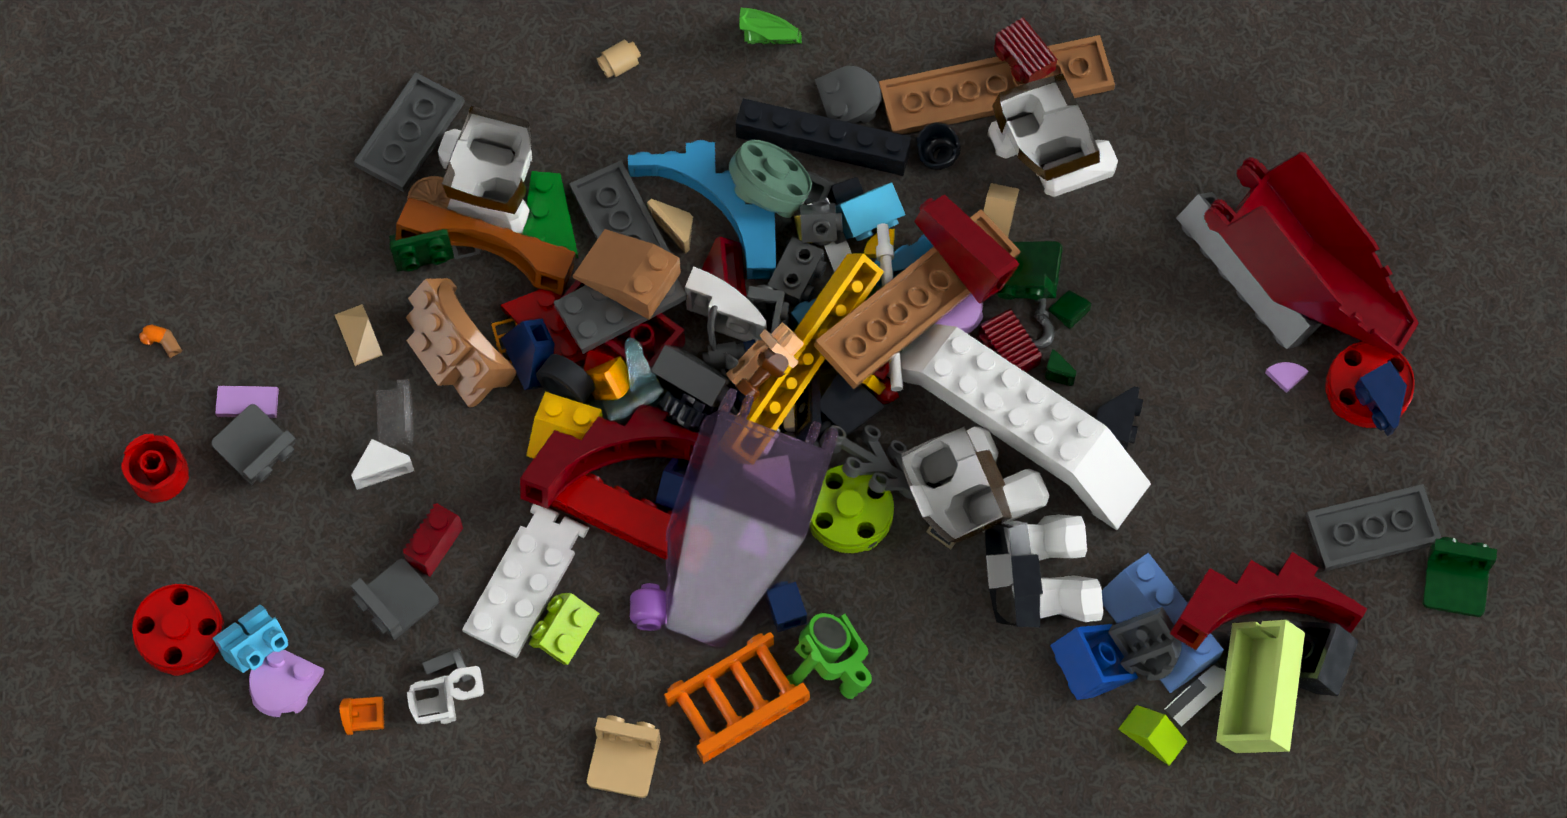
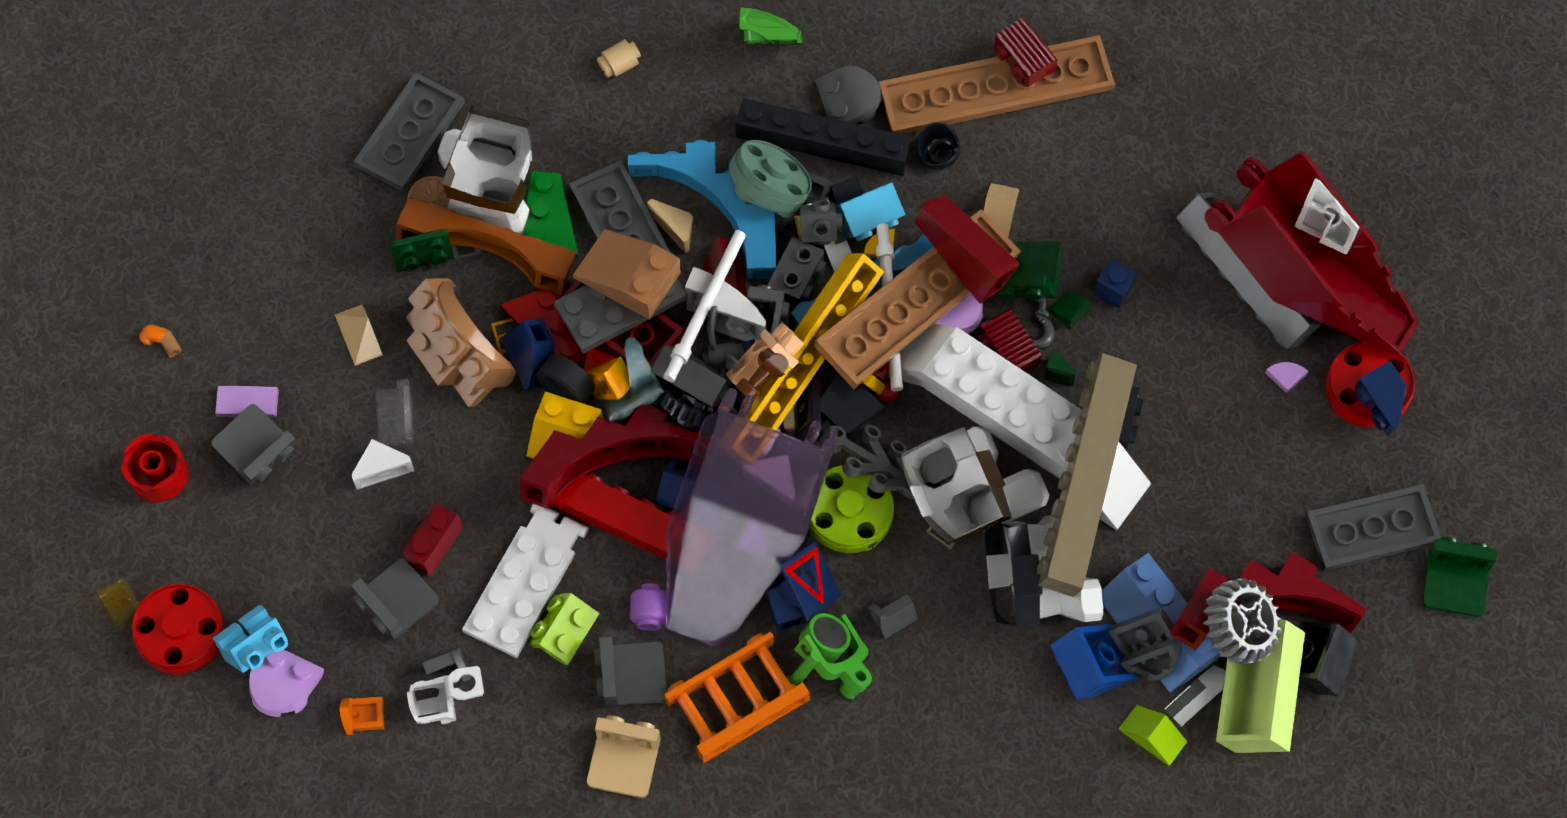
white piece [987,73,1118,197] -> none
none -> clear yellow panel [97,578,140,628]
none -> dark grey bracket [594,636,667,708]
none -> white bar [663,230,746,382]
none -> dark blue piece [779,541,842,621]
none -> dark grey tile [865,595,918,639]
none -> dark tan brick [1037,353,1137,597]
none -> dark blue brick [1094,258,1138,309]
none -> light grey gear [1203,579,1283,664]
none -> white slope [1294,179,1359,254]

